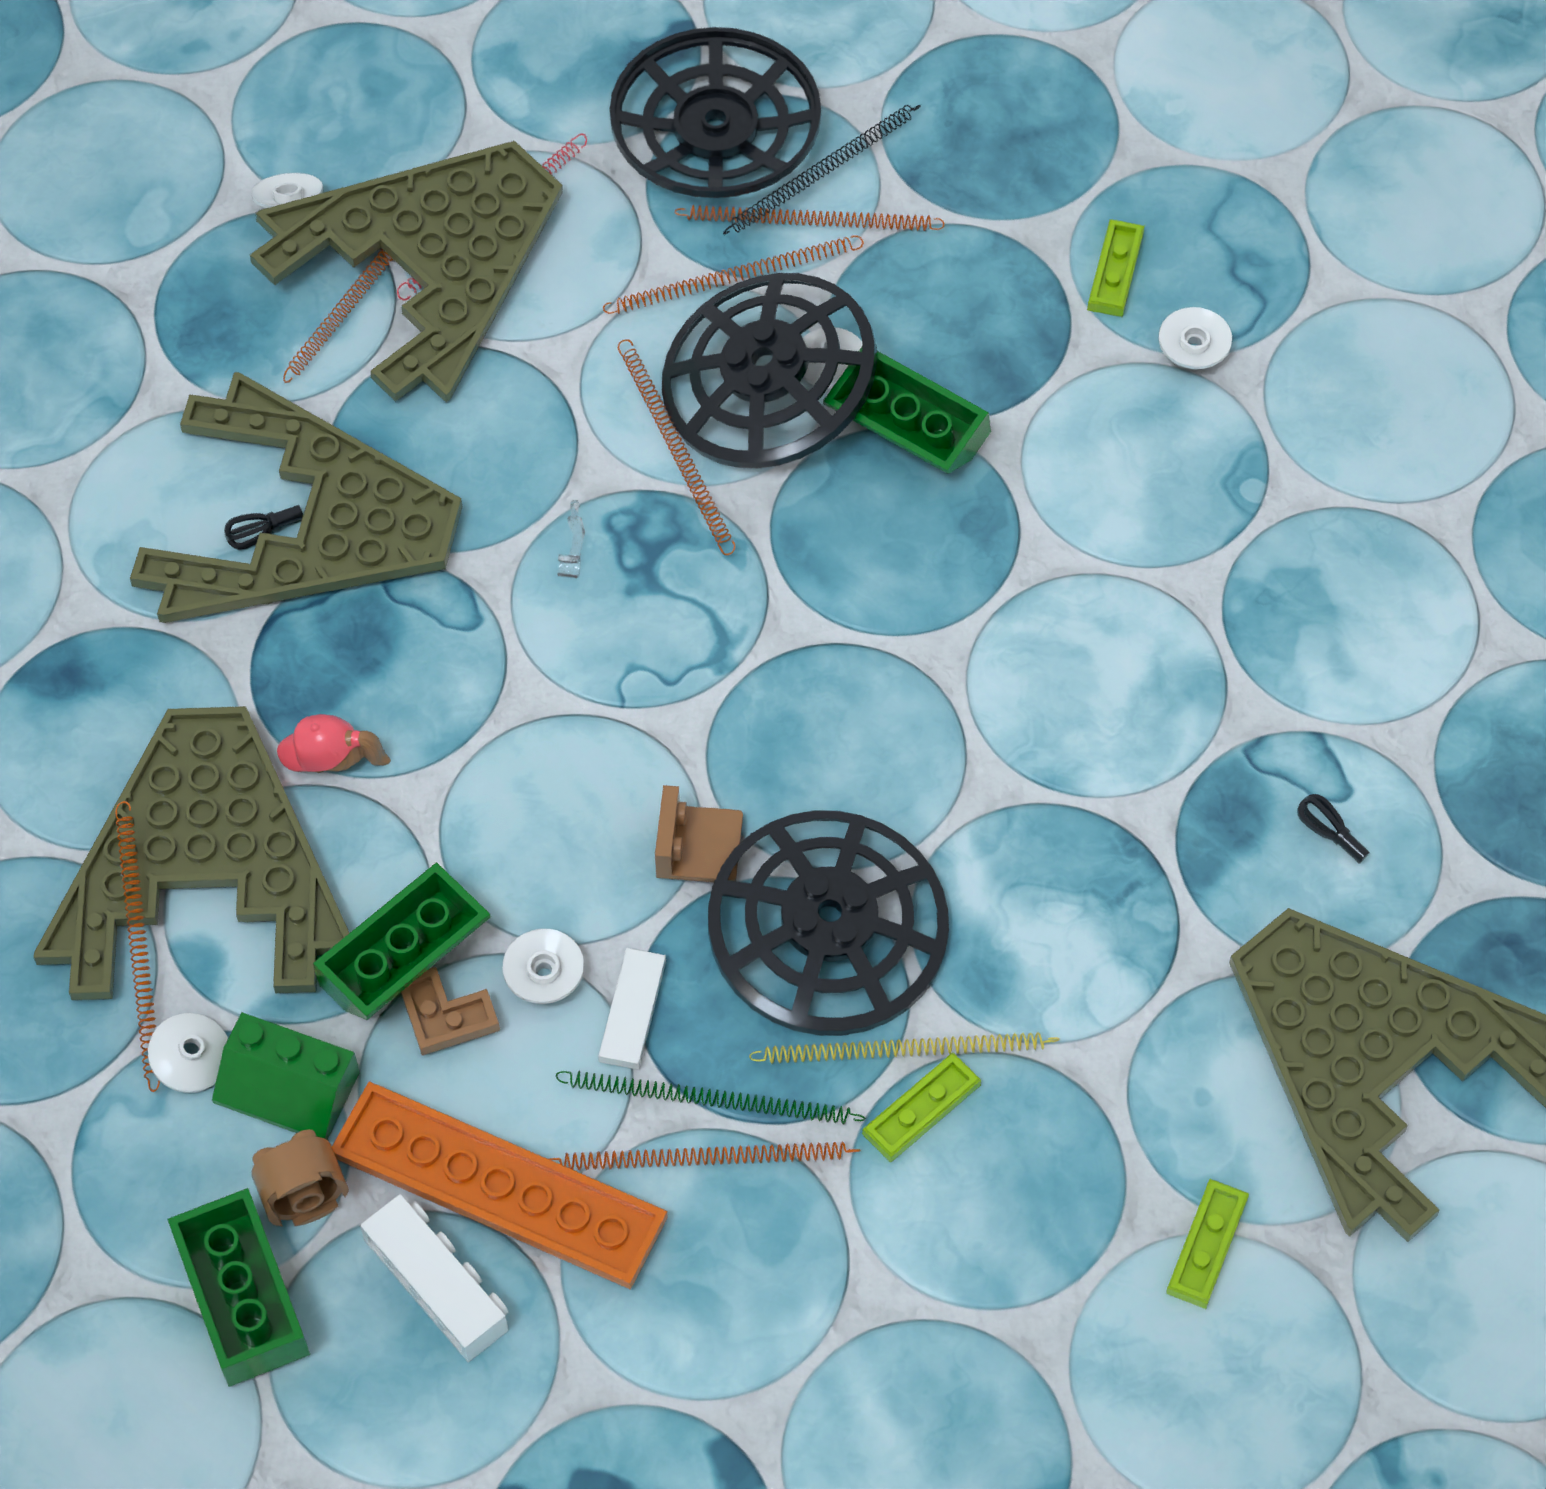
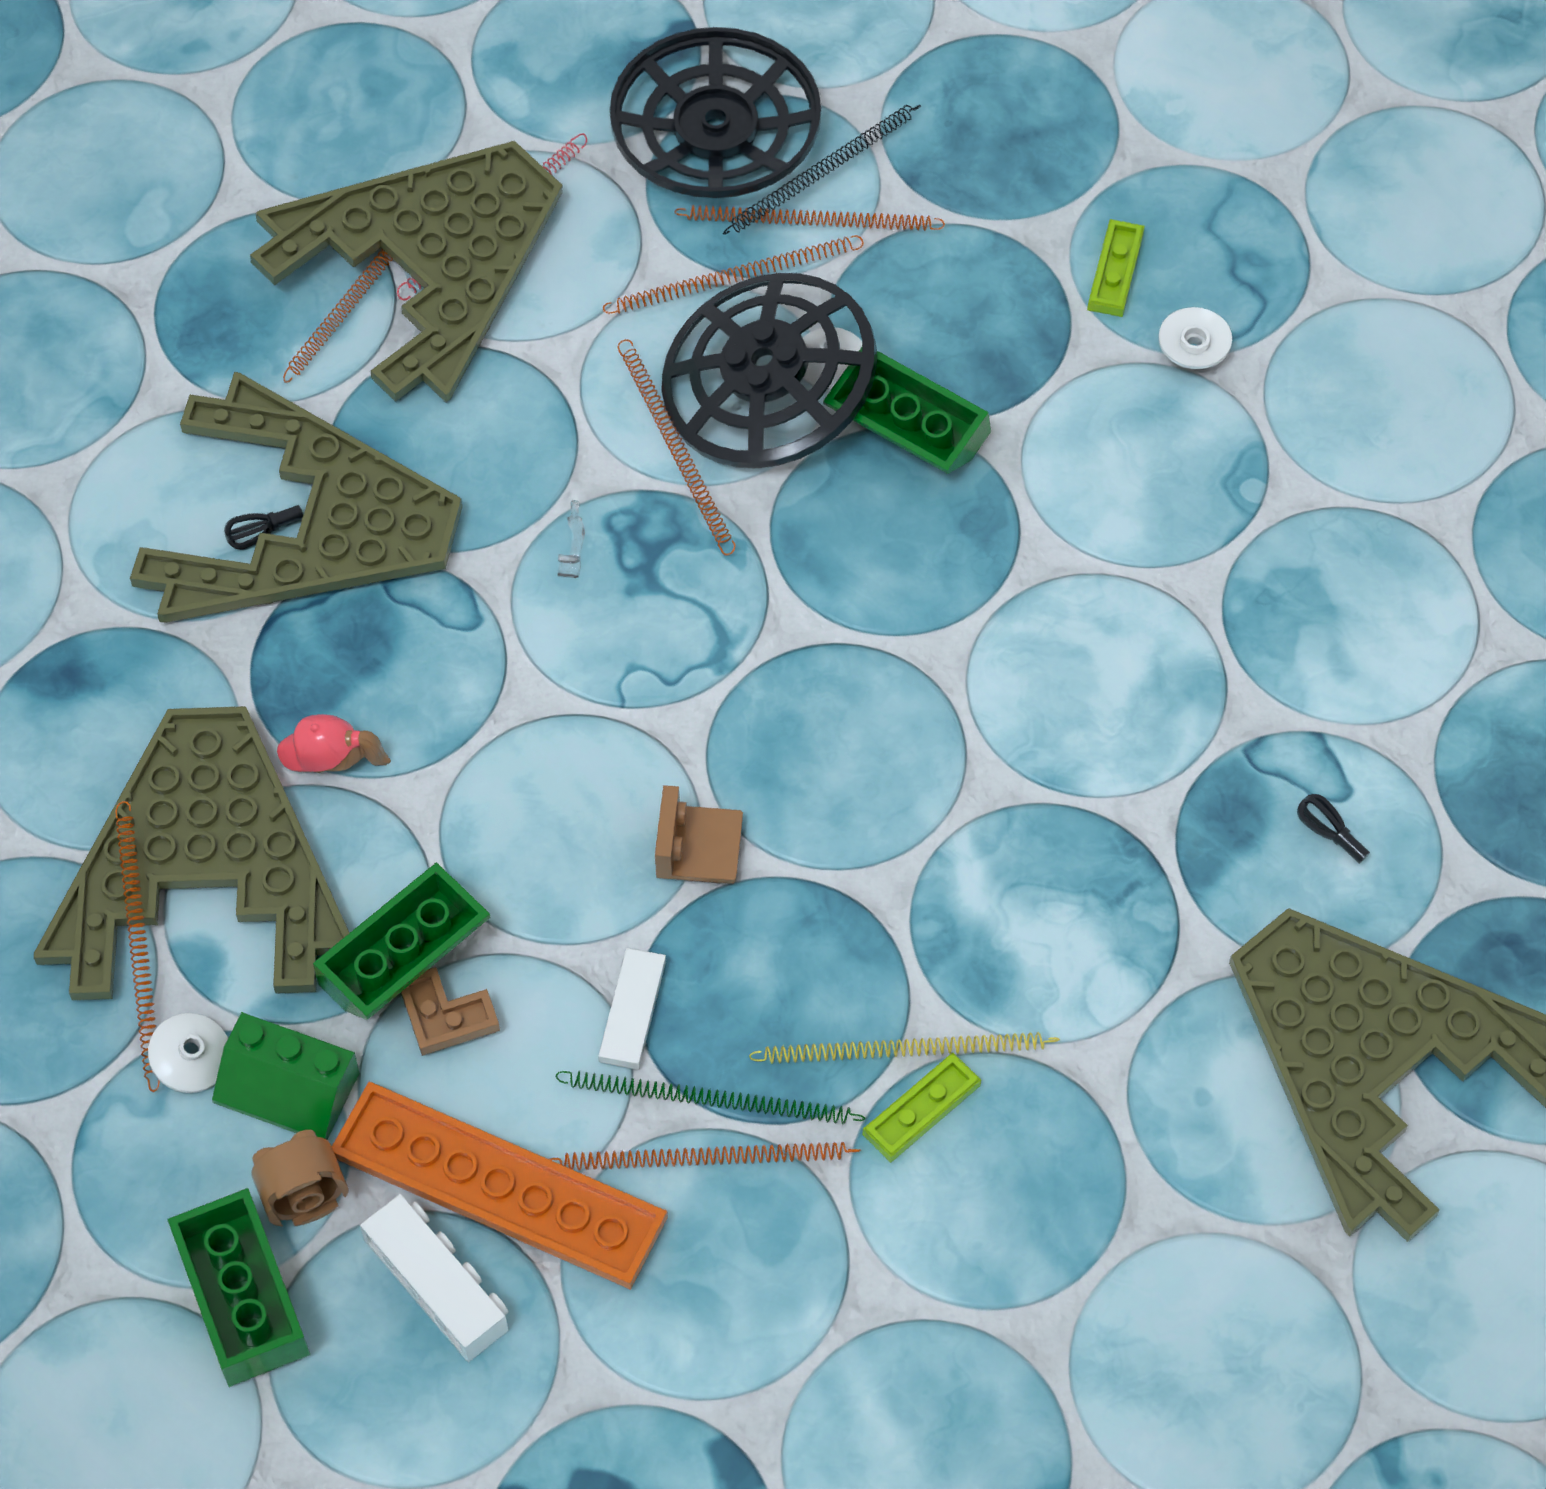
white dish [251,173,323,208] -> none
white dish [502,929,584,1004] -> none
black dish [708,810,949,1036] -> none
lime tile [1166,1179,1249,1309] -> none

